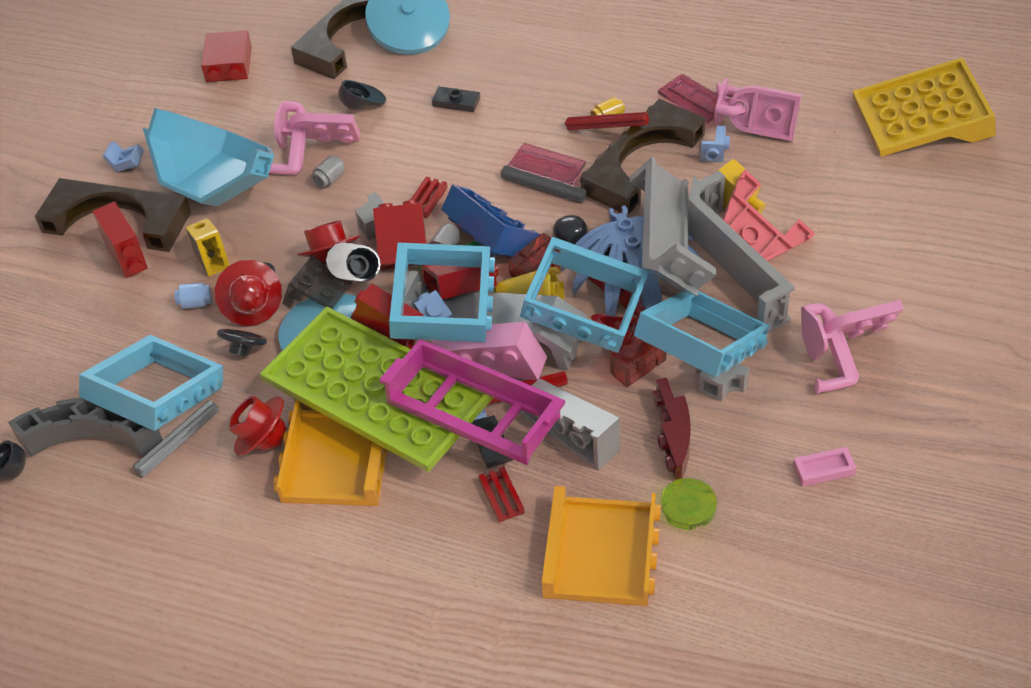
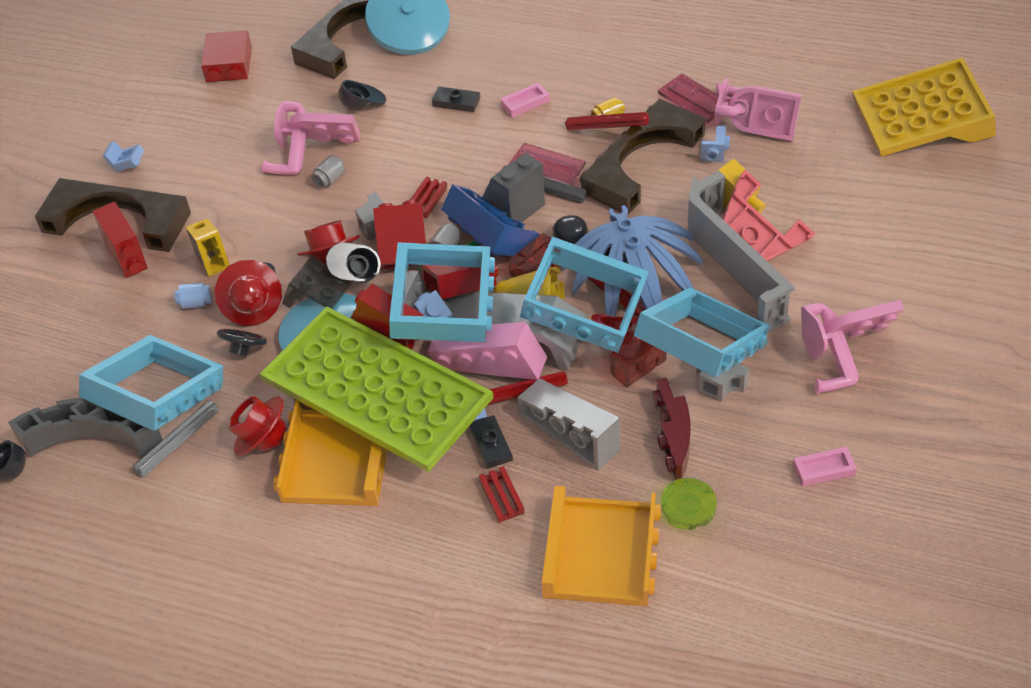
medium azure panel [142,108,274,207] -> none
dark pink piece [379,339,565,465] -> none
light grey panel [630,157,716,296] -> none
none -> dark grey slope [482,153,545,222]
none -> bright pink tile [500,83,550,117]

